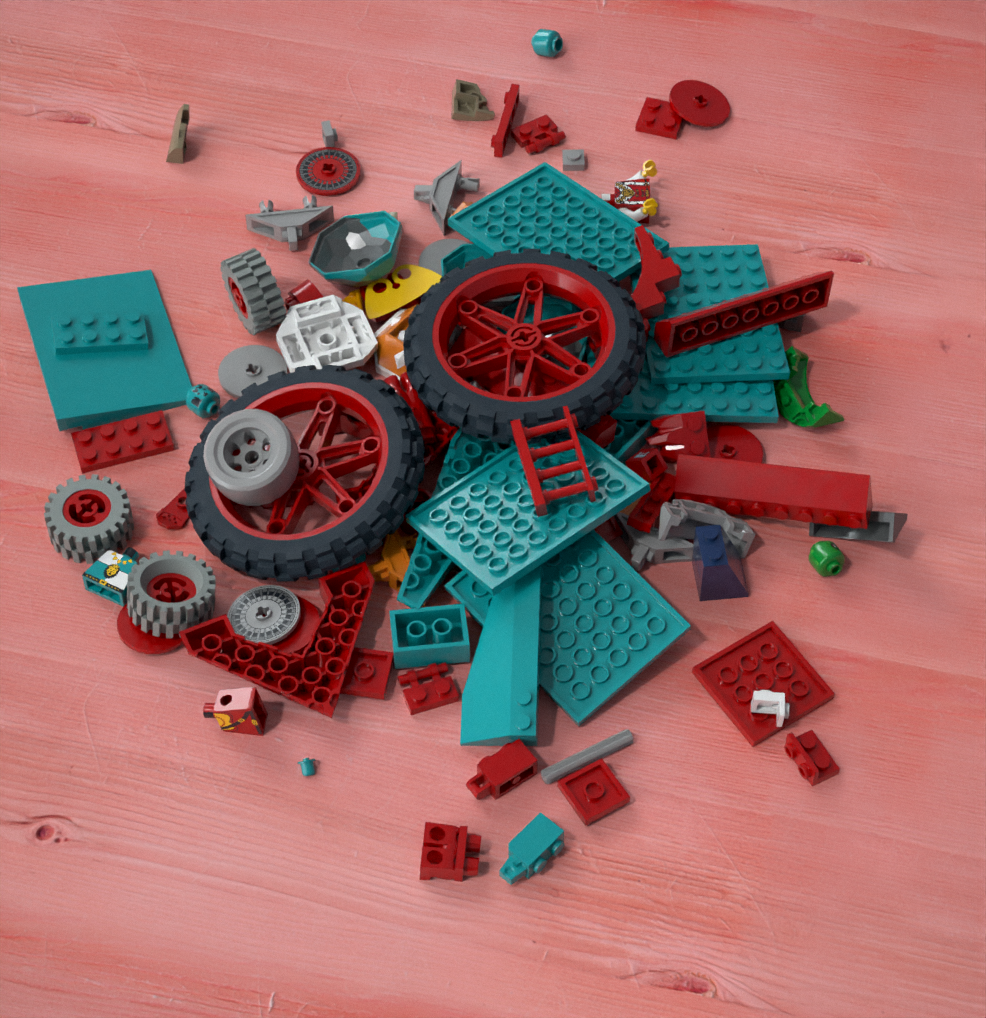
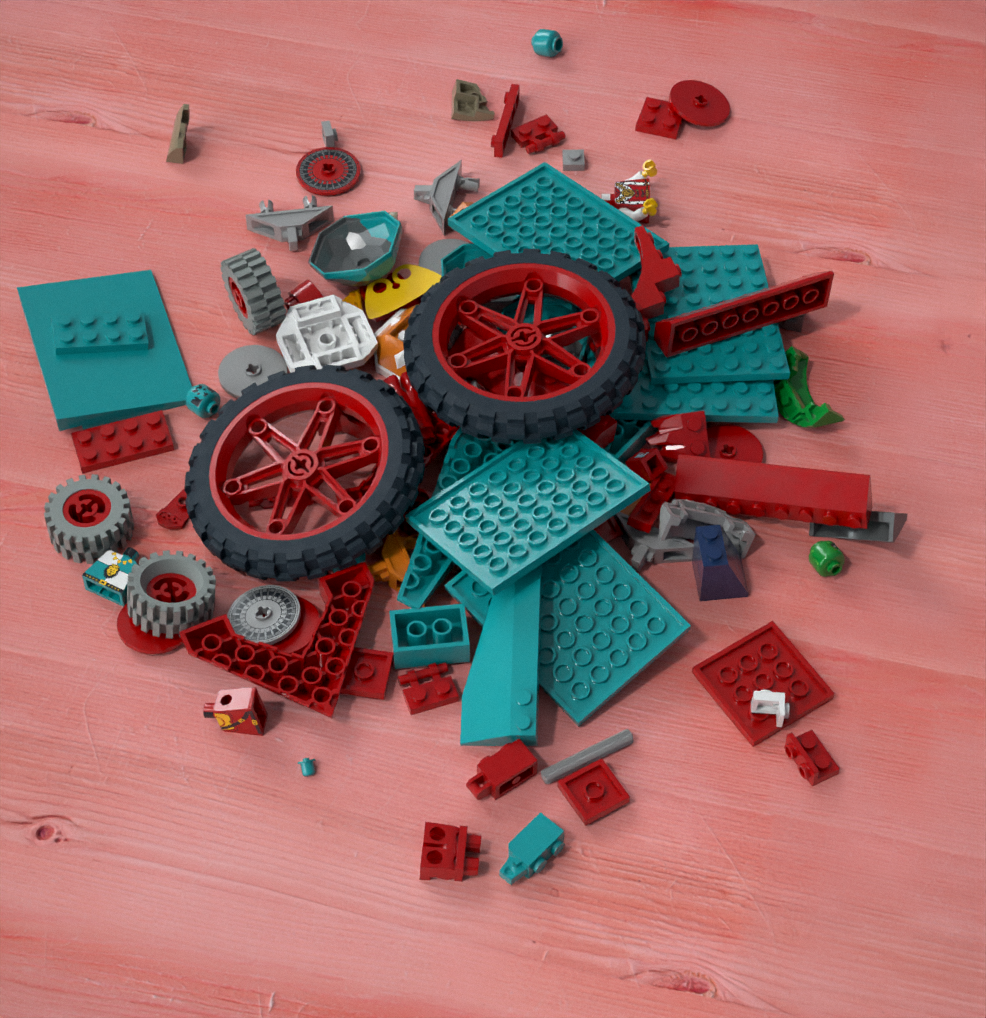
light grey wheel [203,409,300,506] -> none
red fence [510,406,598,517] -> none

